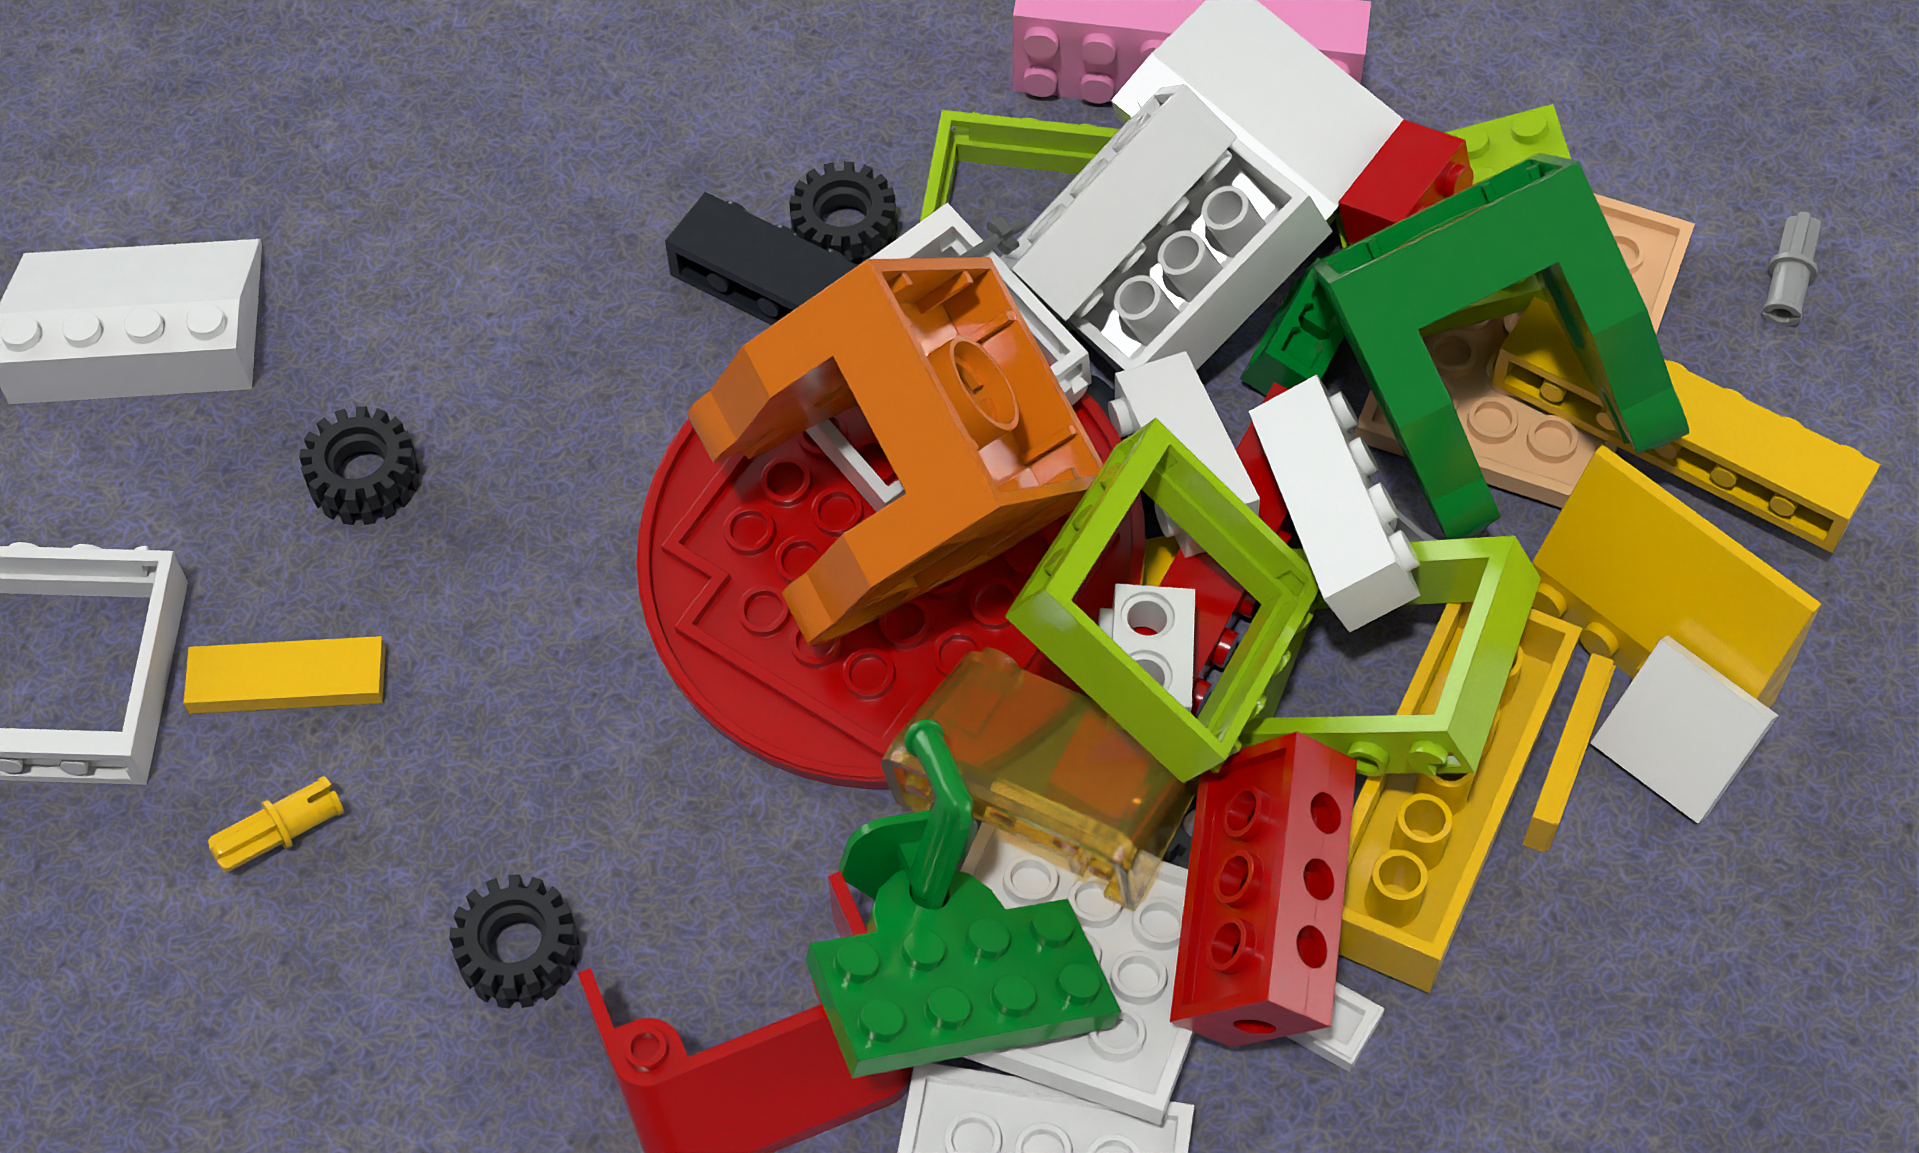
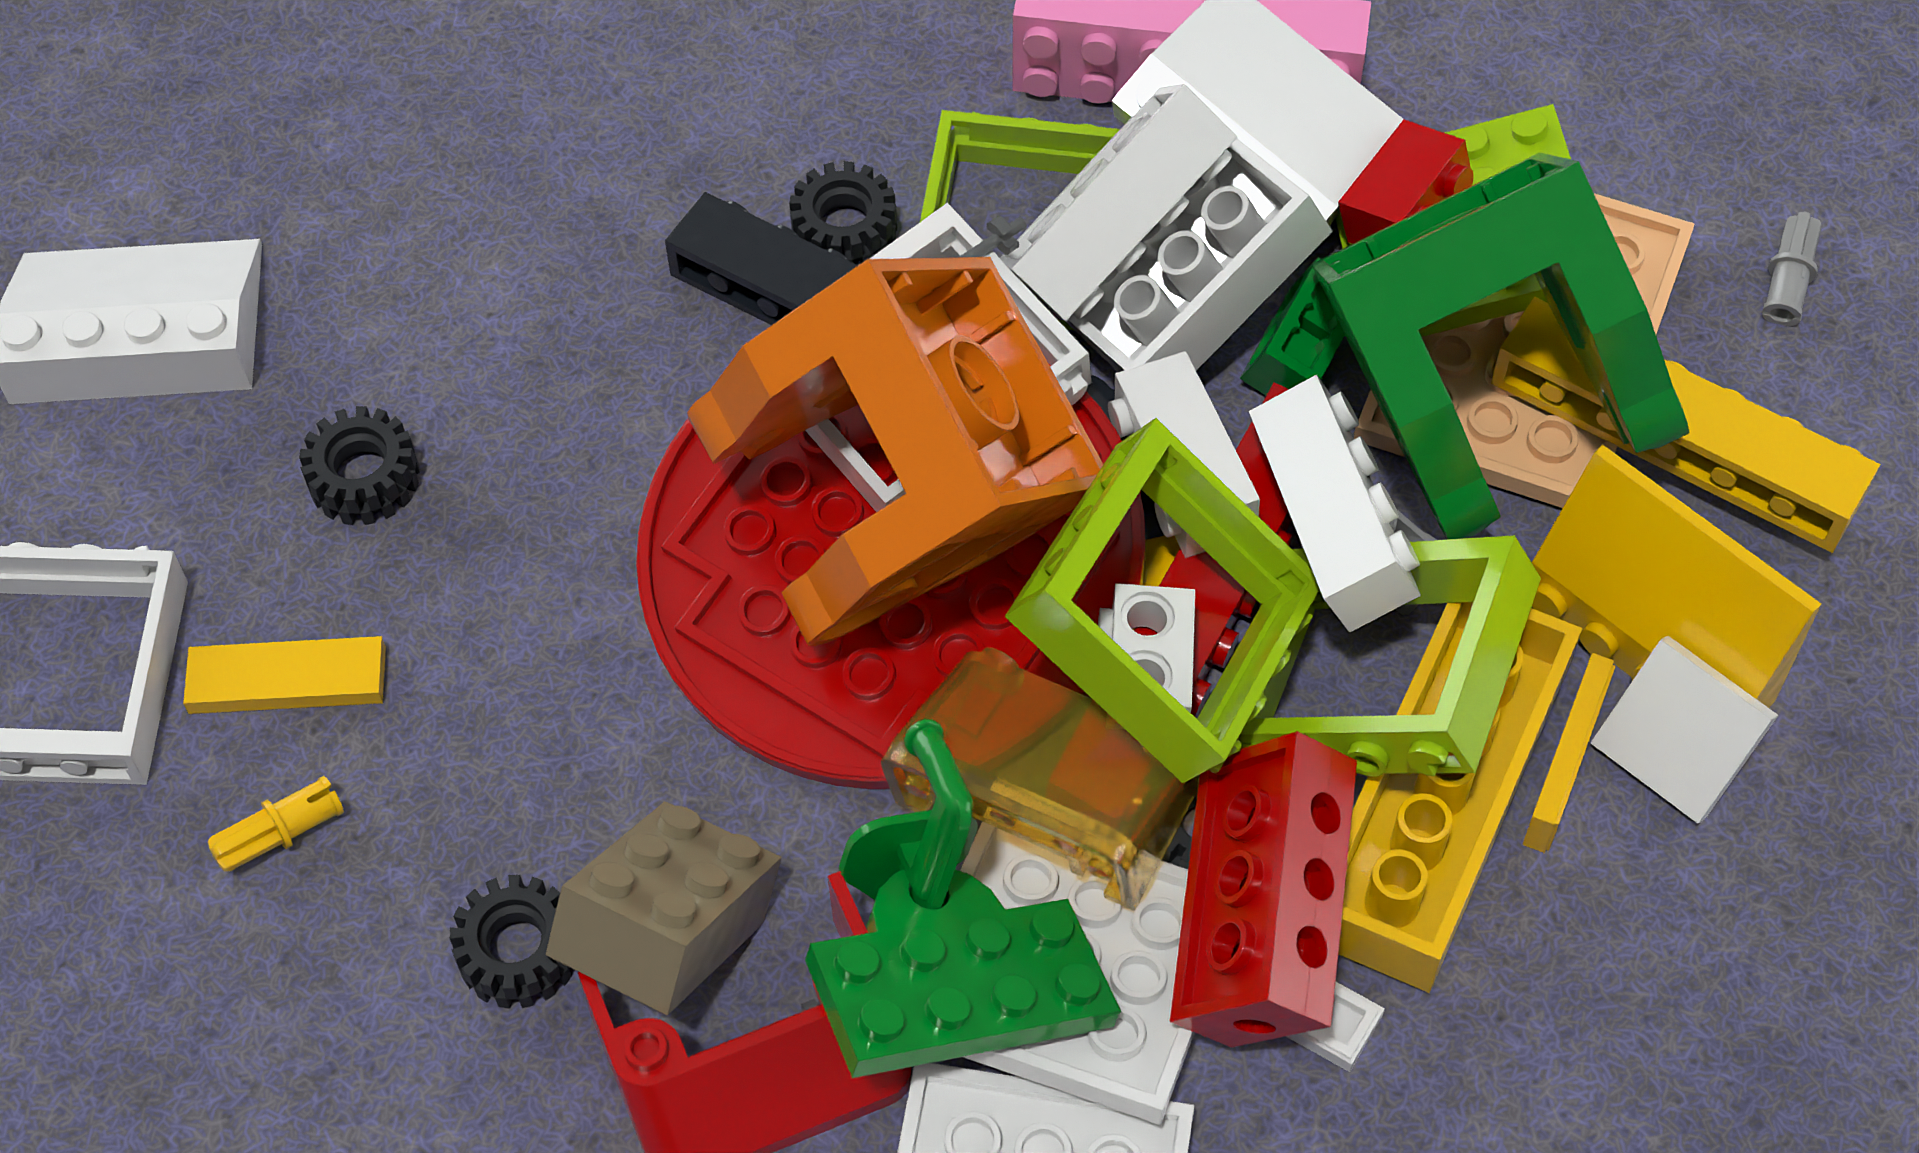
none -> dark tan brick [546,801,782,1015]

